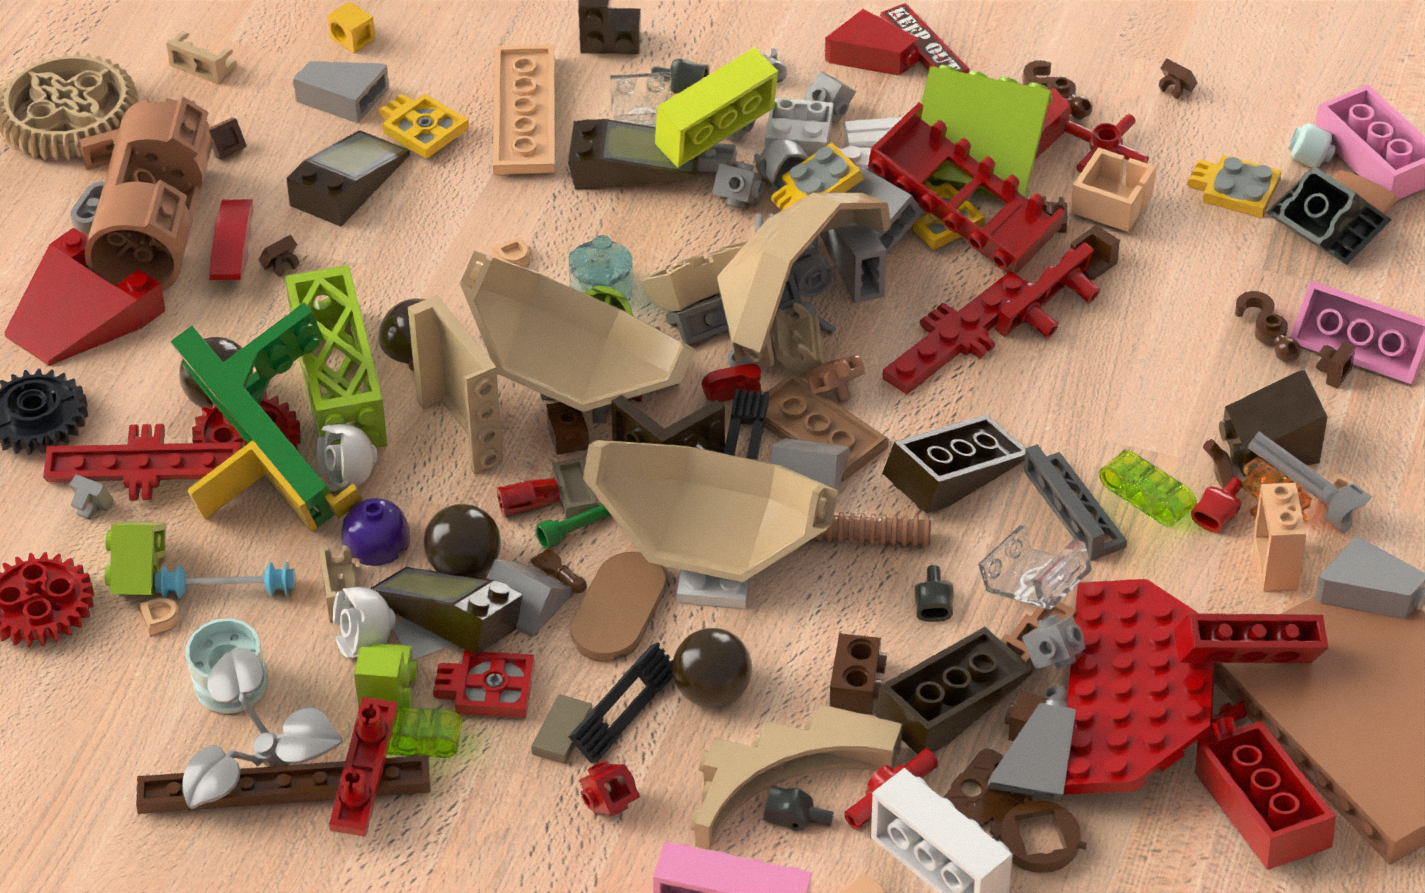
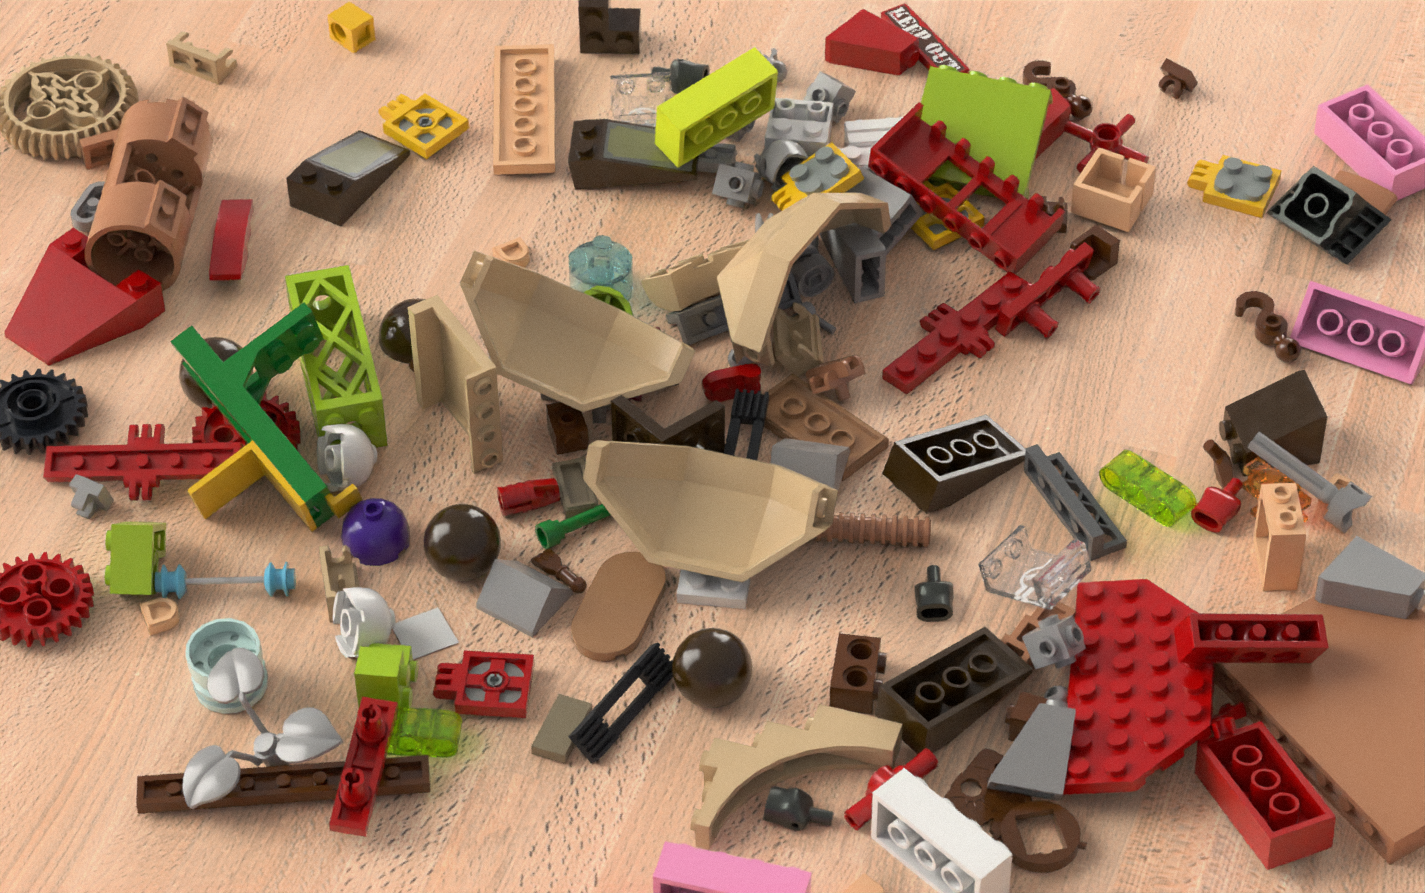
reddish brown tile [209,118,247,159] -> none
reddish brown tile [258,234,299,277] -> none
light grey slope [293,61,389,123] -> none
dark brown slope [370,567,523,655] -> none
red brick [579,761,640,817] -> none
light aqua head [1287,123,1336,168] -> none
reddish brown tile [1316,341,1356,389] -> none

